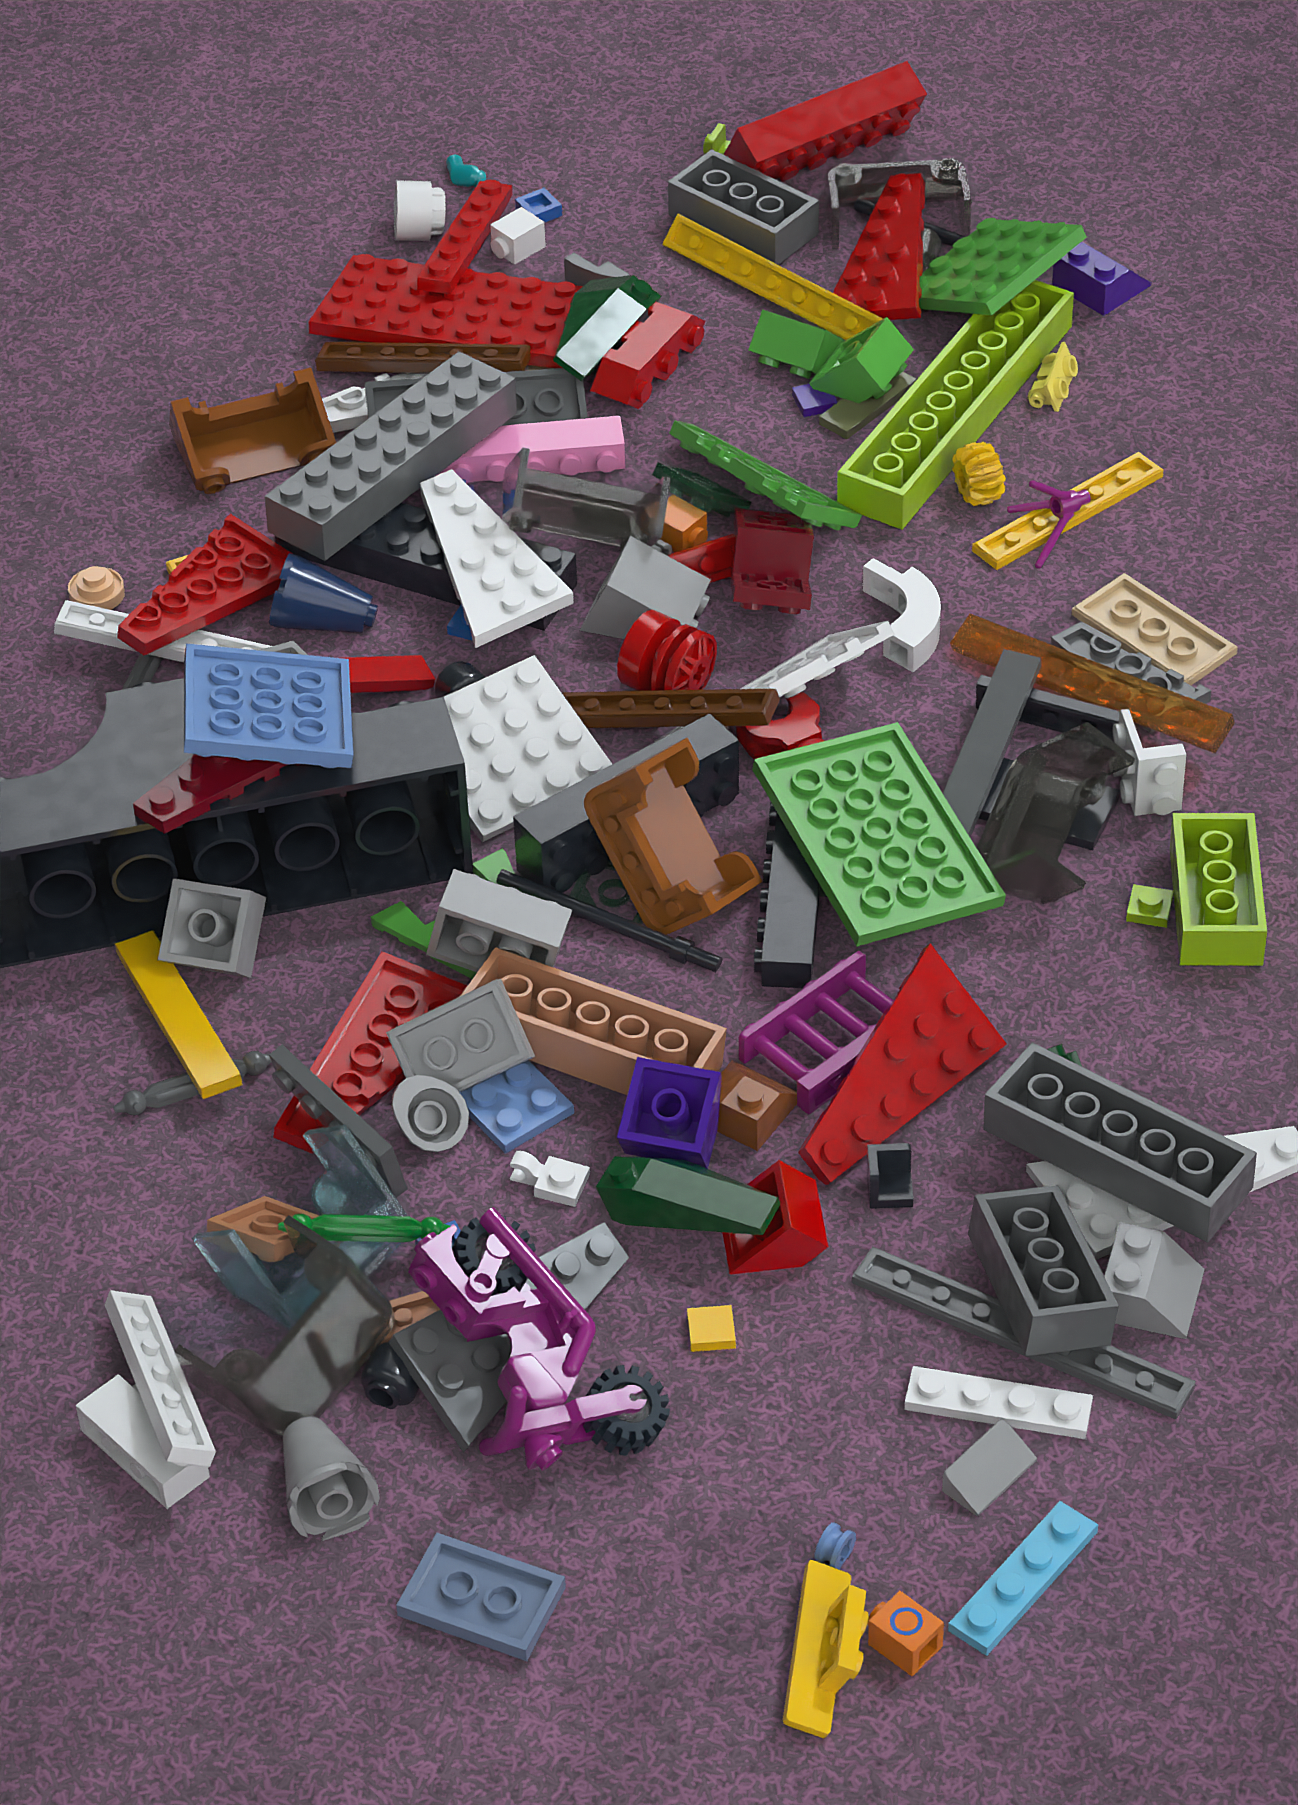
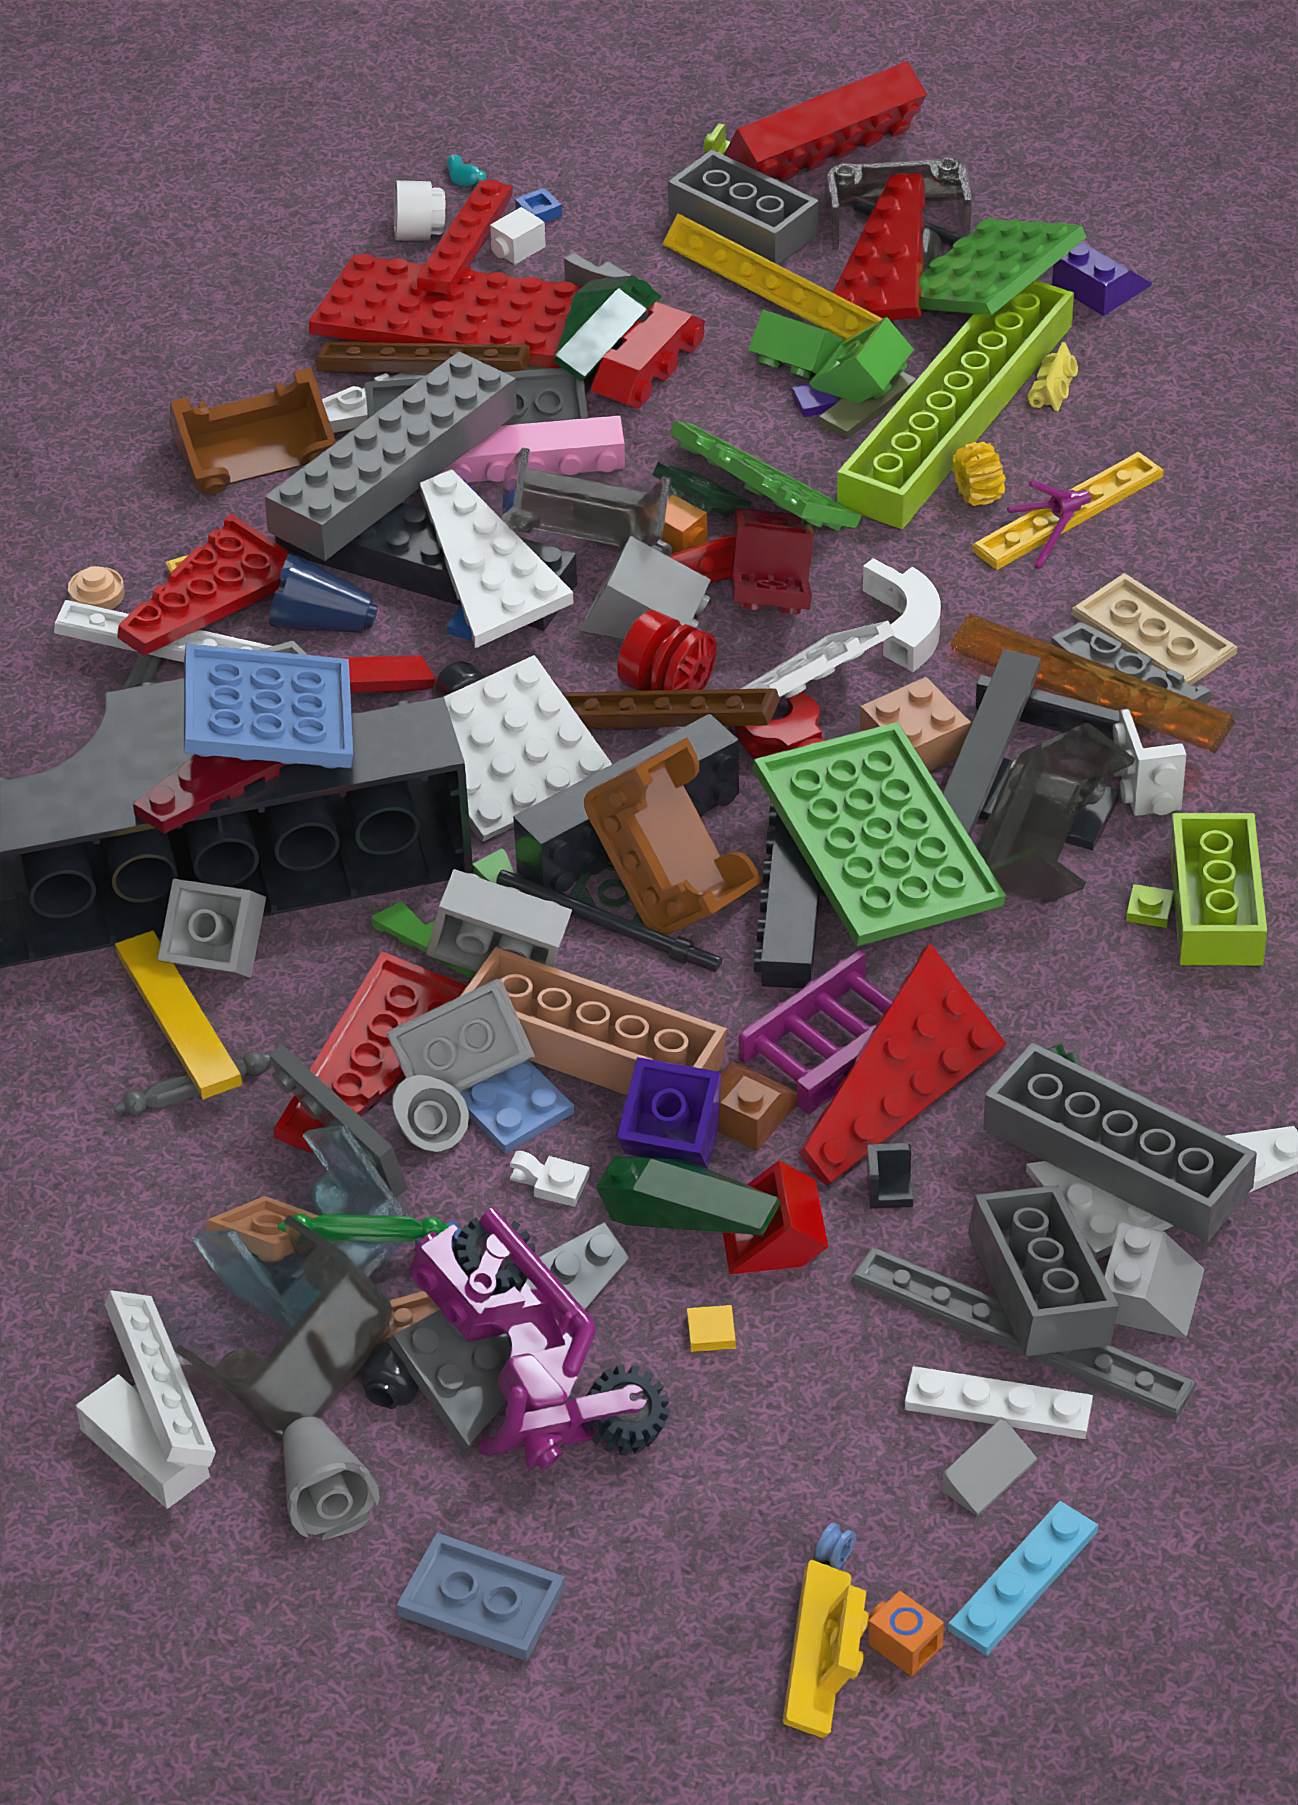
none -> nougat brick [860,677,971,772]

